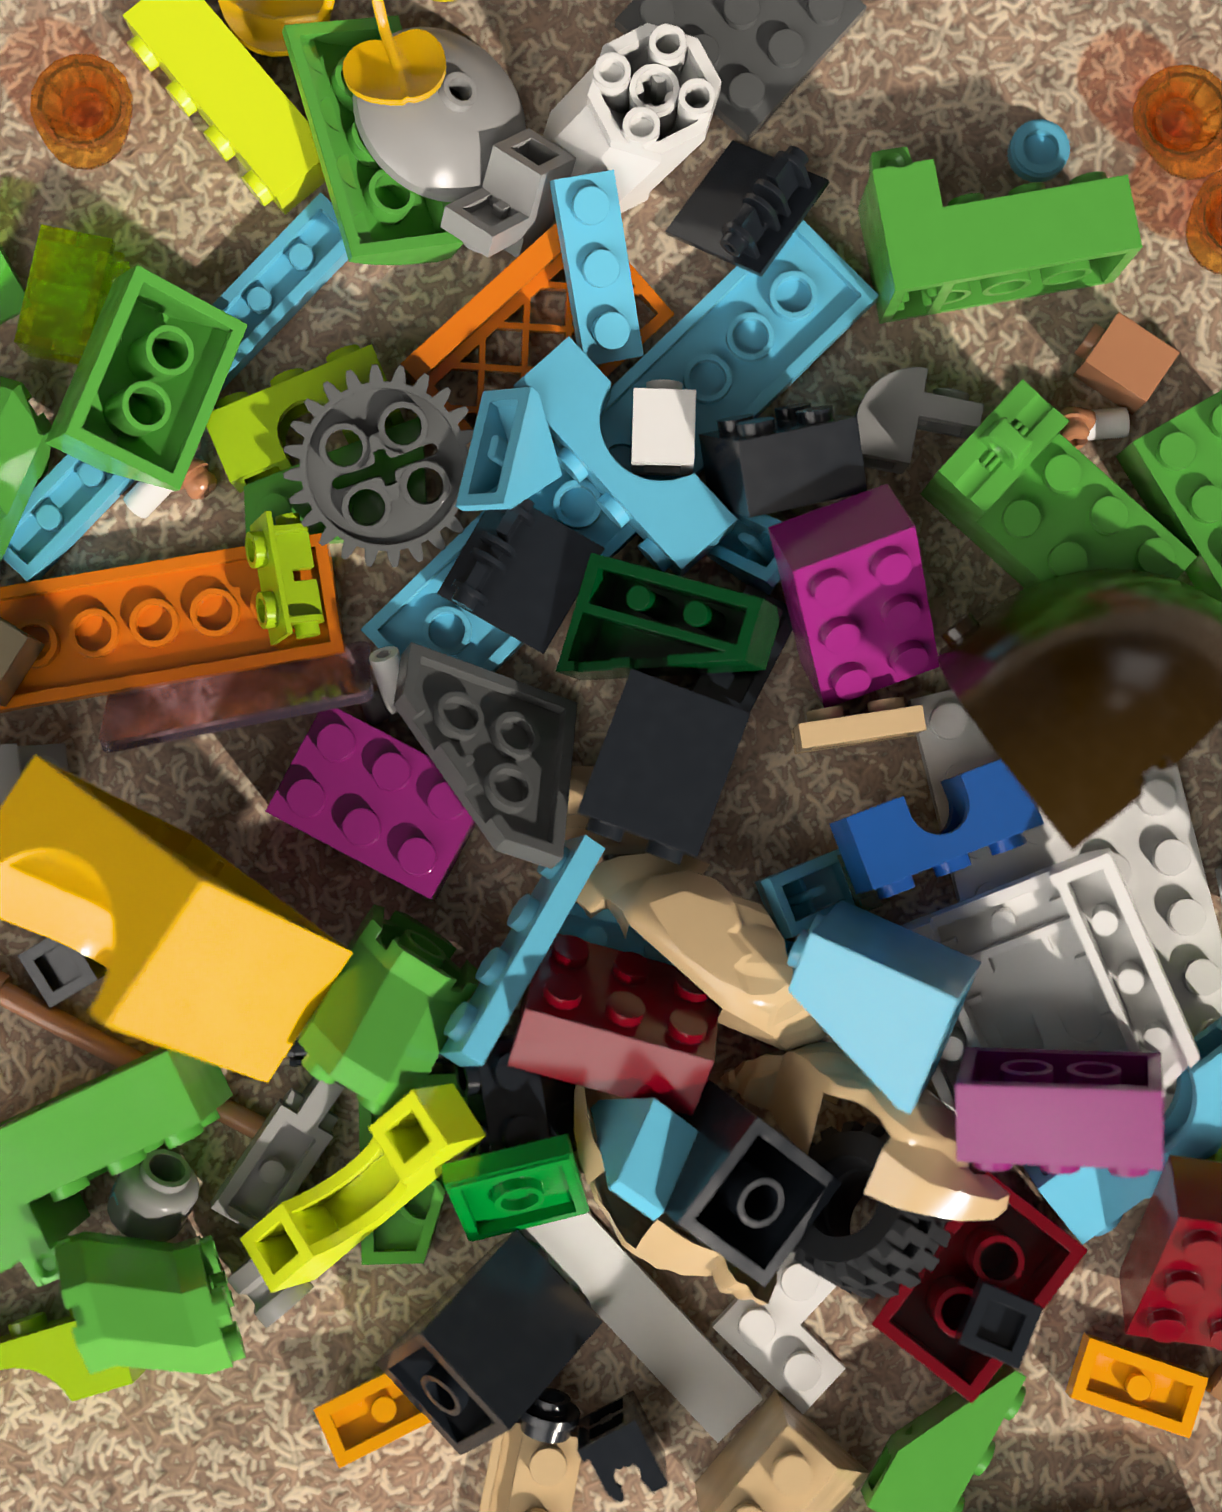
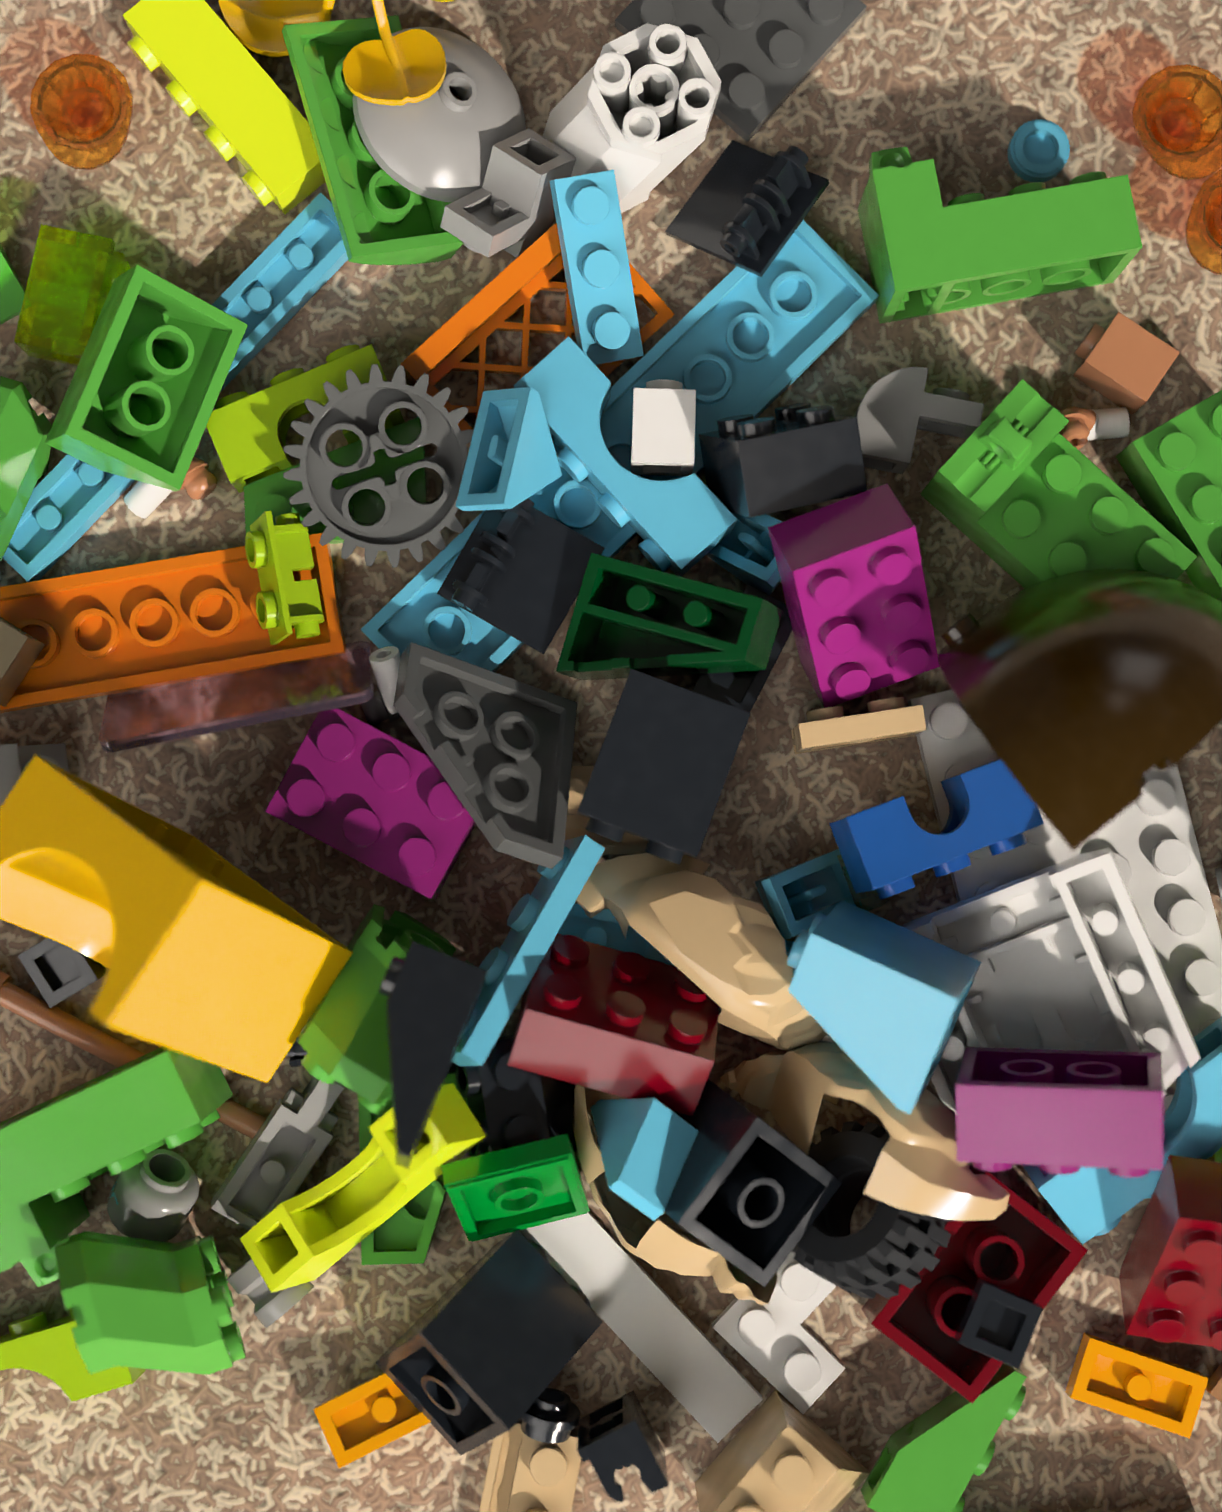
none -> black slope [379,942,487,1168]

